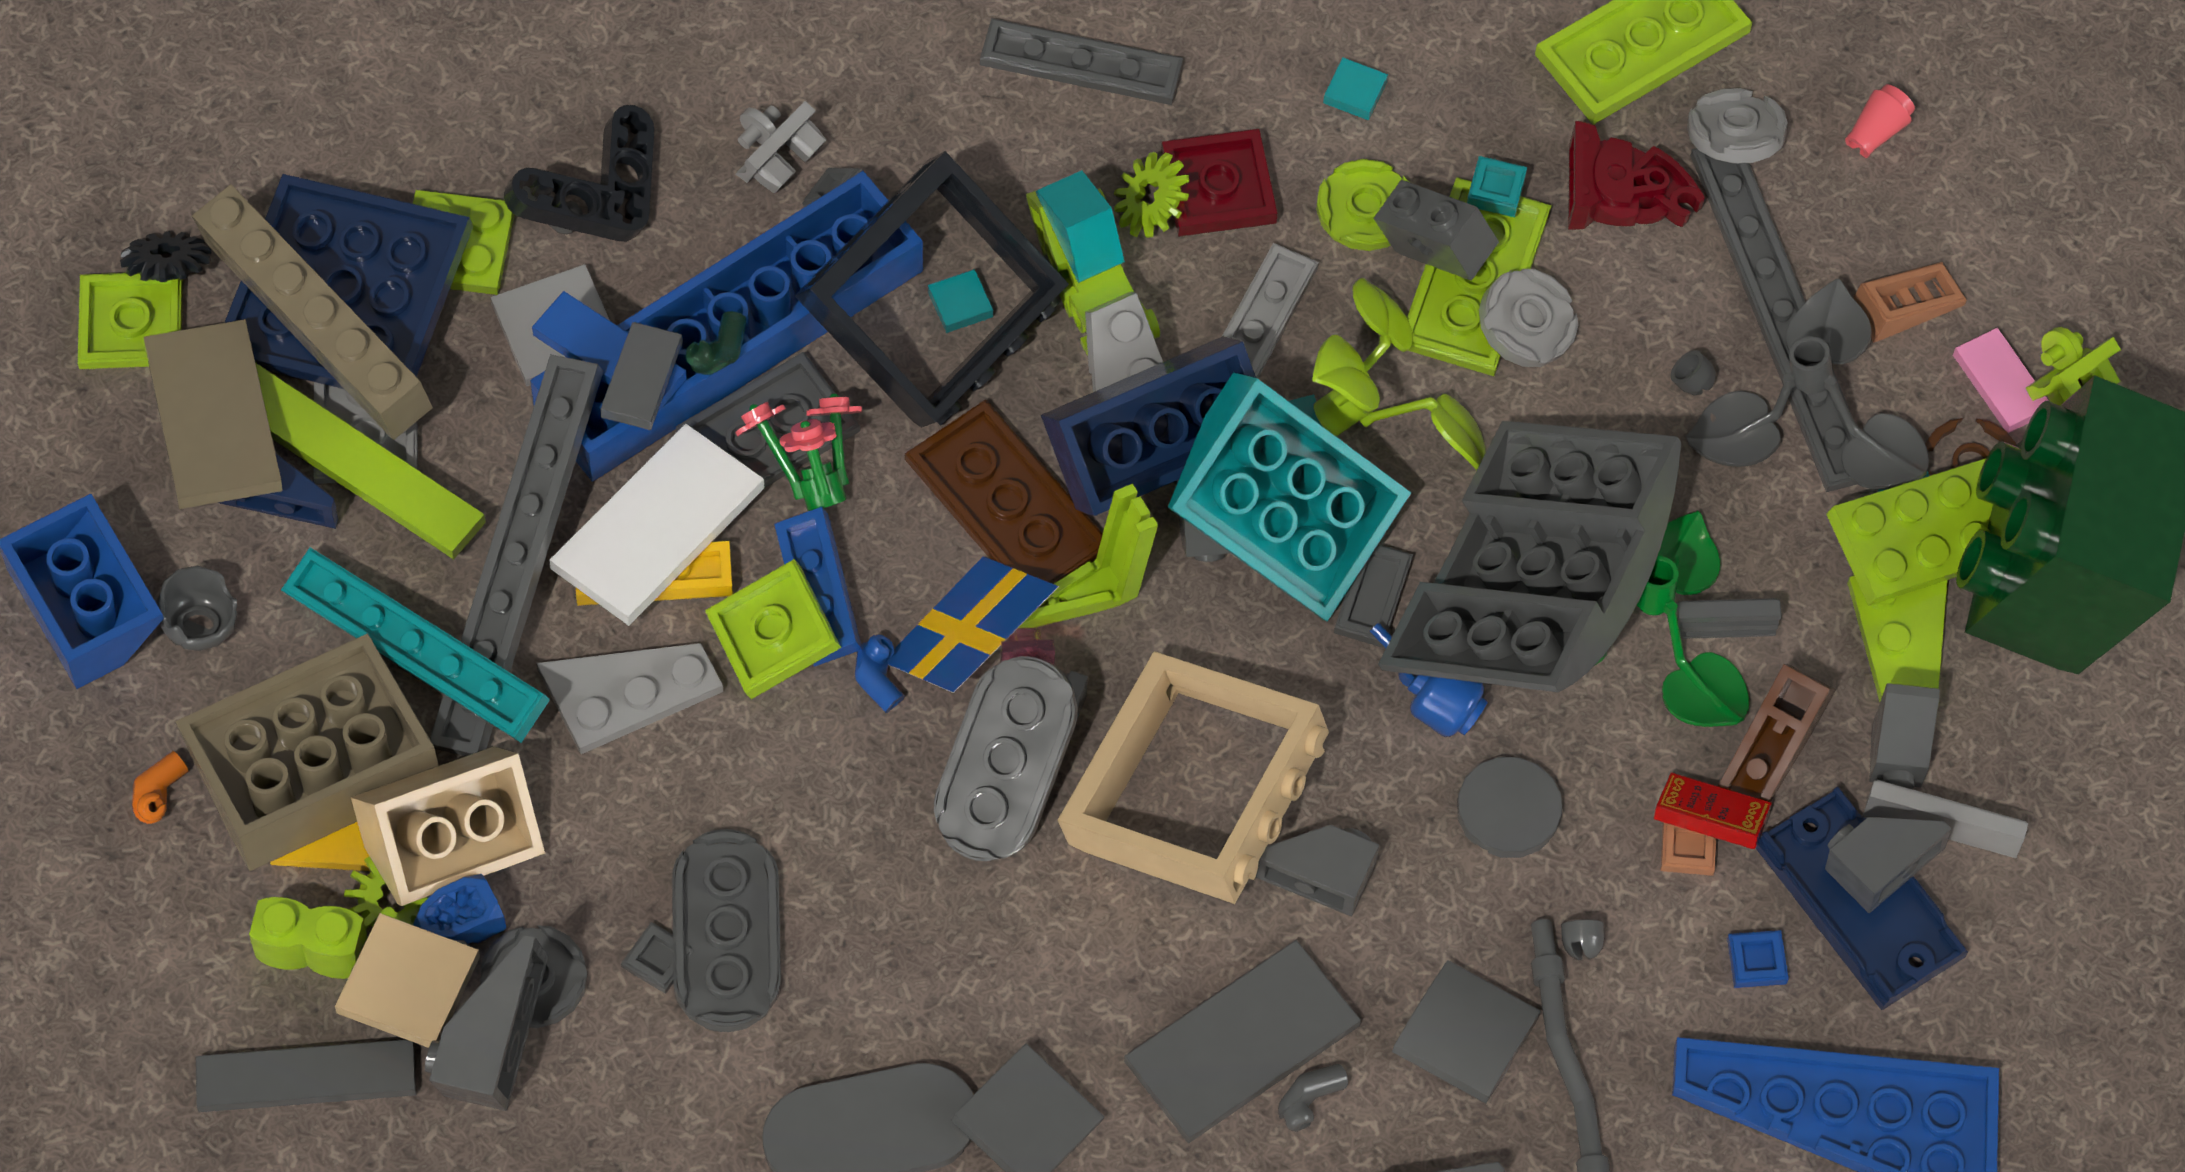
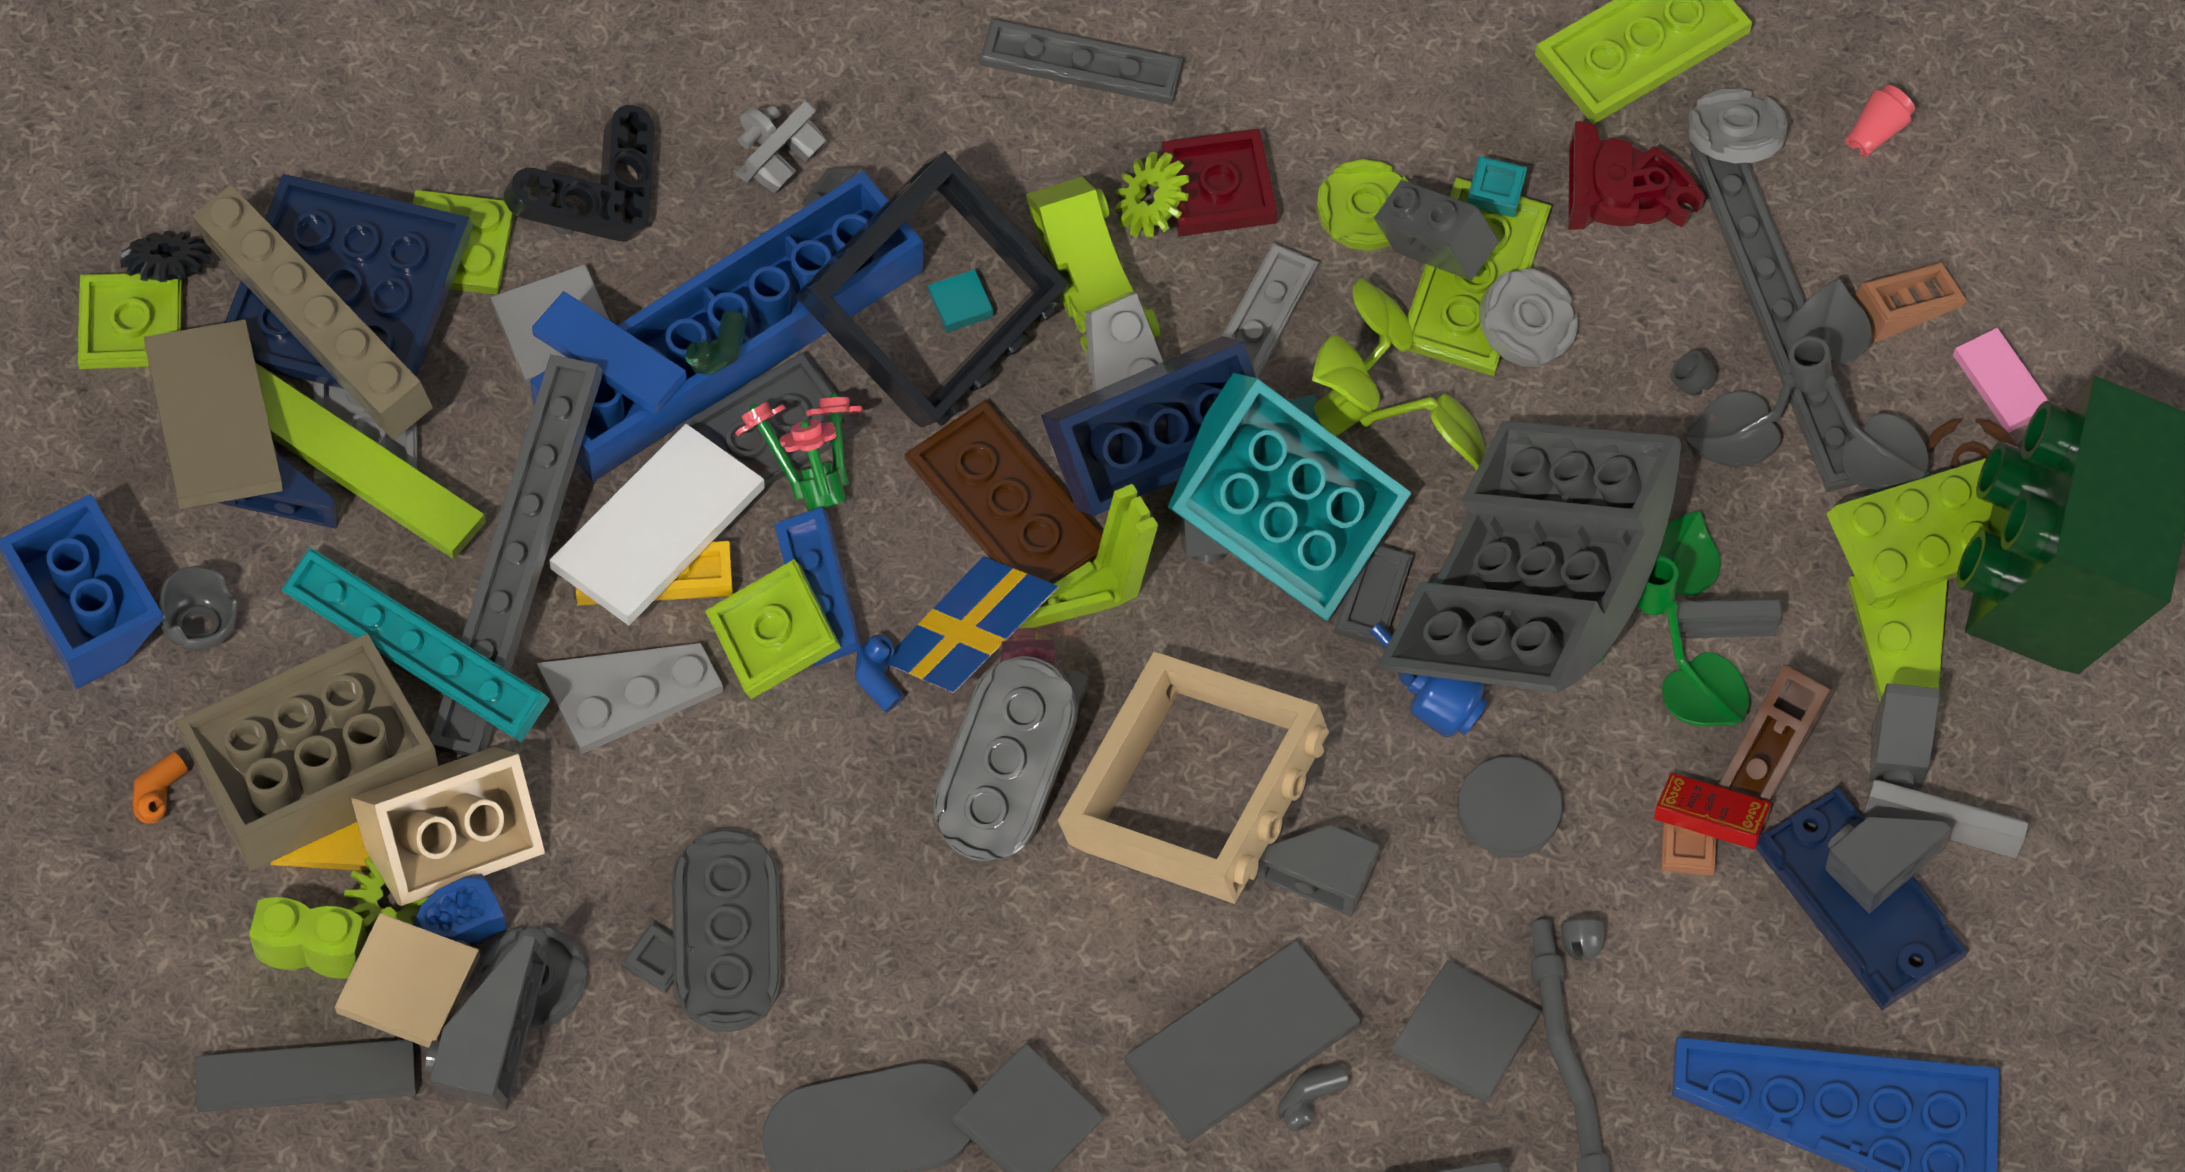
dark grey tile [601,322,682,430] -> none
teal slope [1036,170,1125,283] -> none
teal tile [1323,57,1388,120] -> none
blue tile [1727,930,1789,988] -> none
lime hips [2025,327,2121,406] -> none

